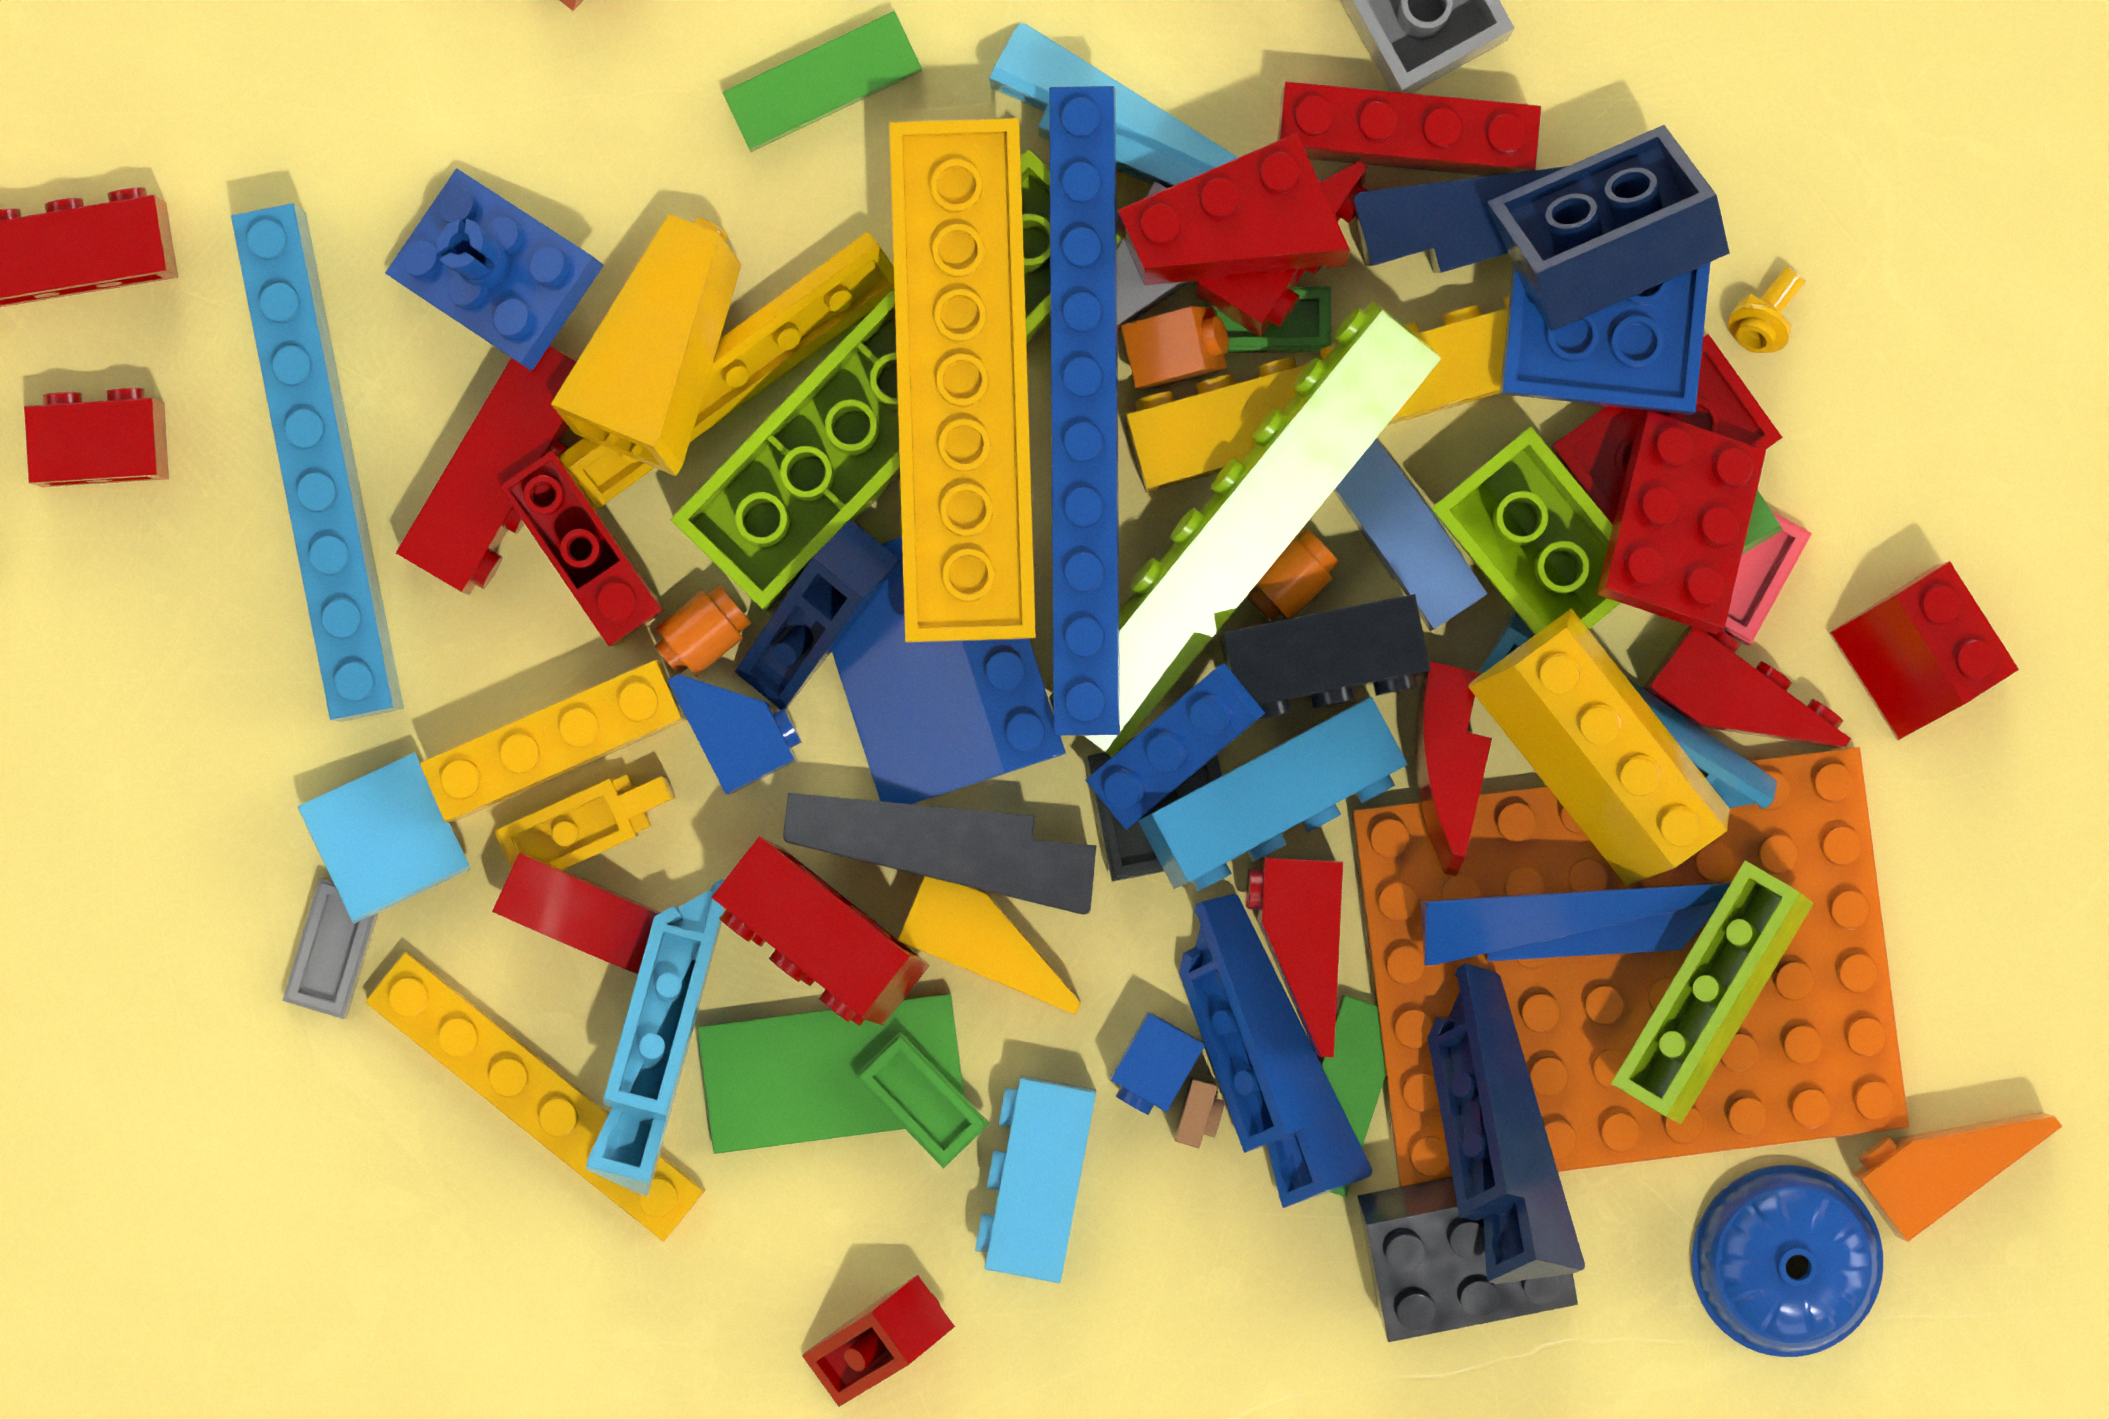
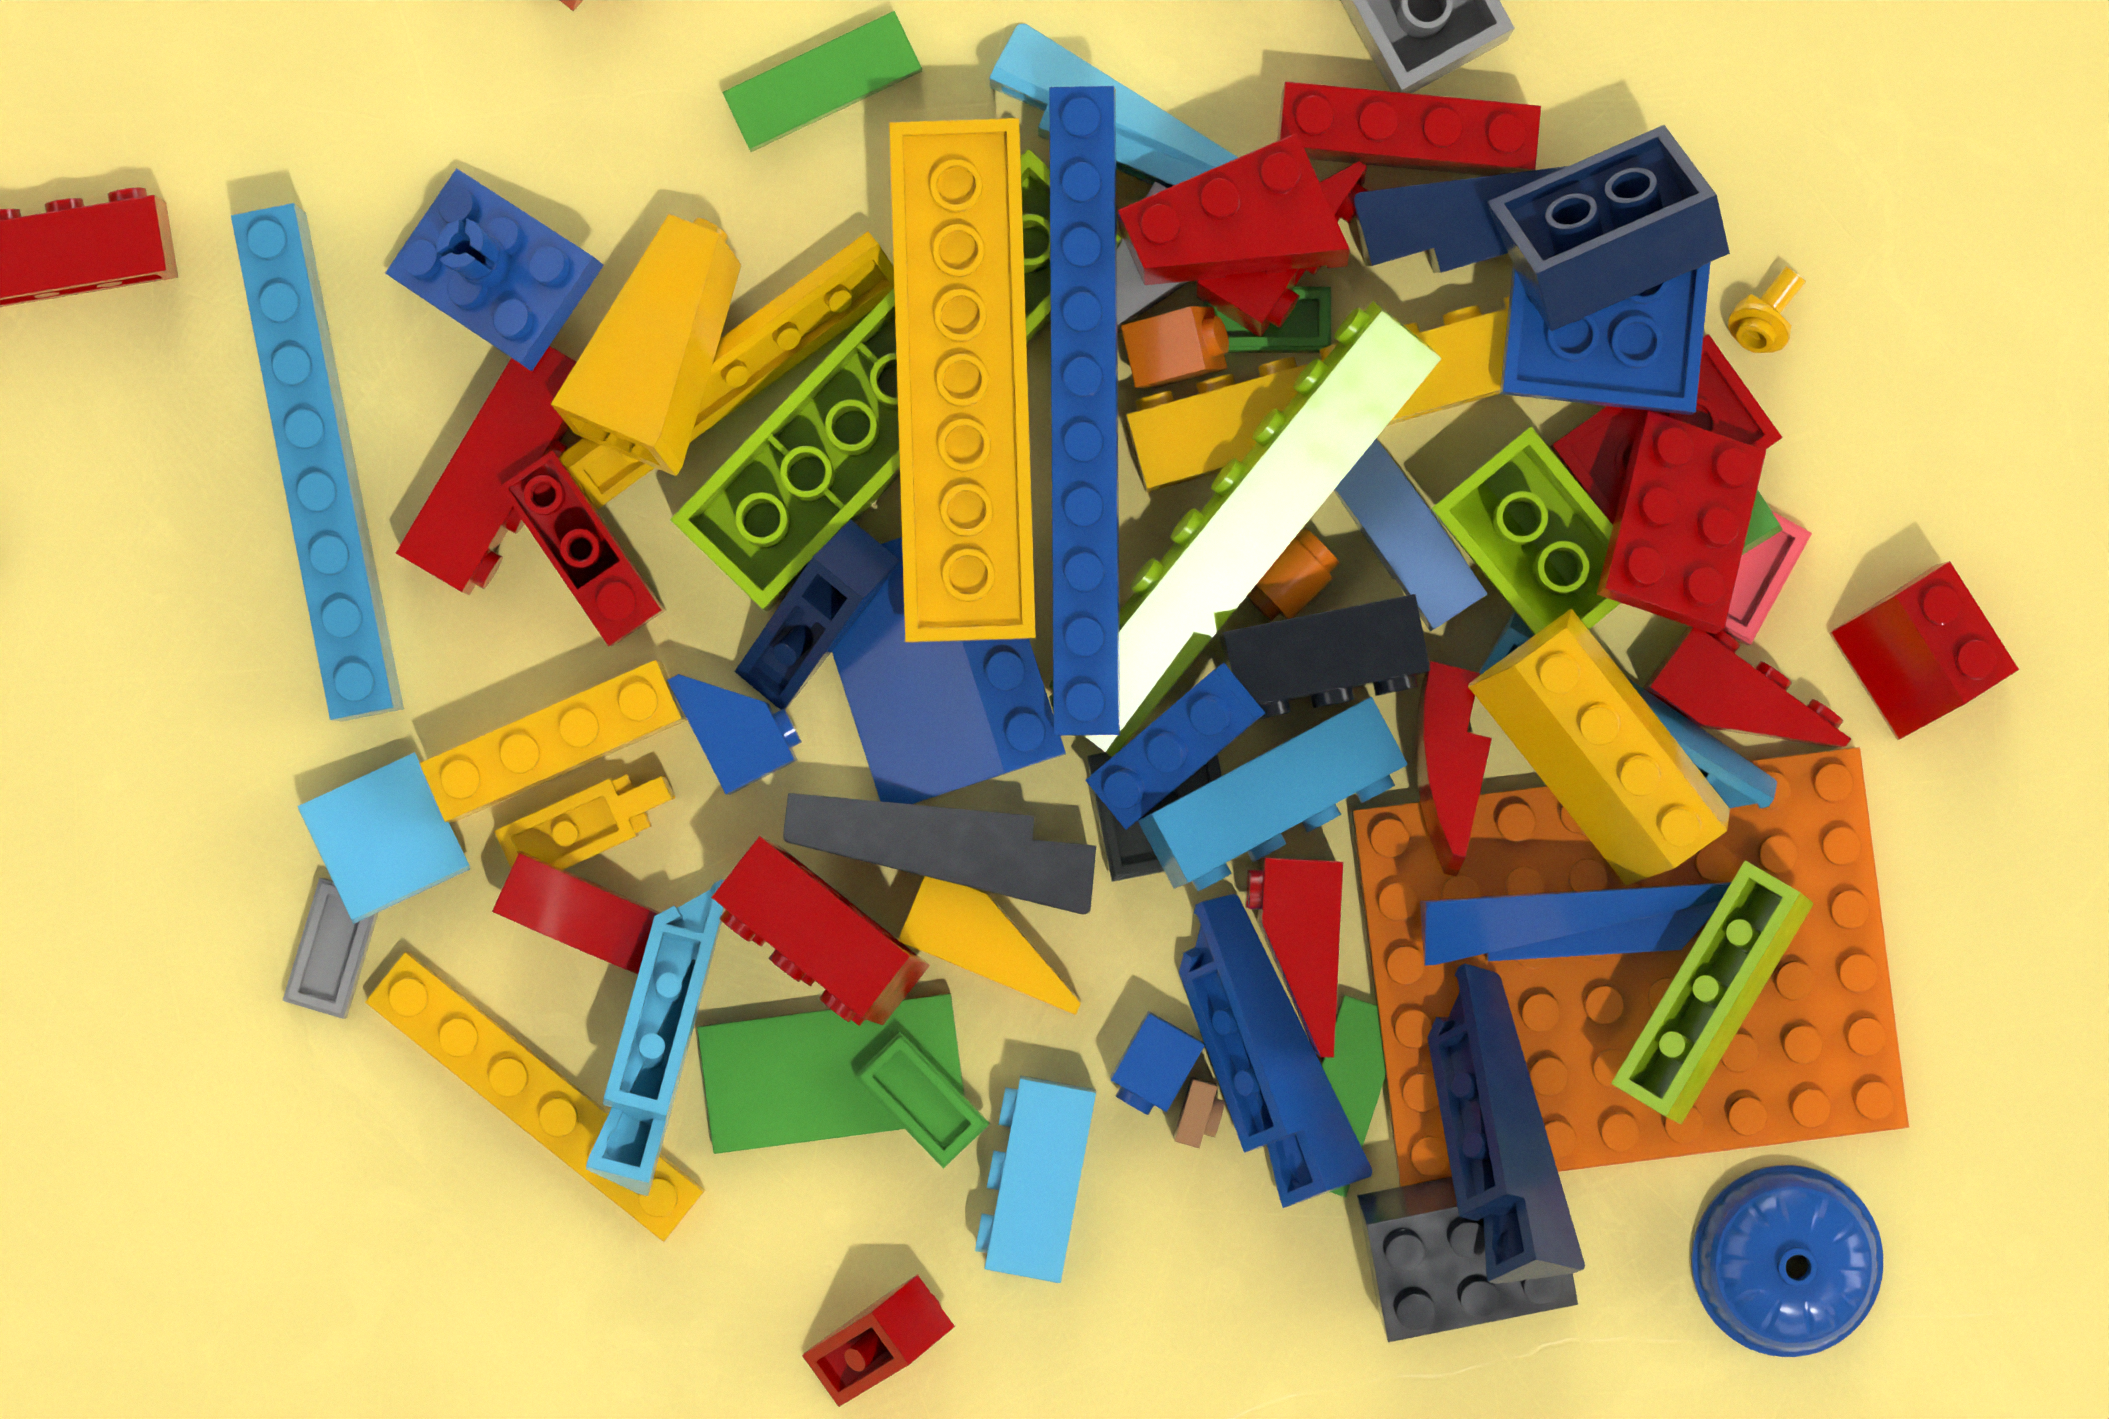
red brick [24,388,169,488] -> none
orange brick [654,584,751,677] -> none
orange slope [1851,1112,2063,1242] -> none

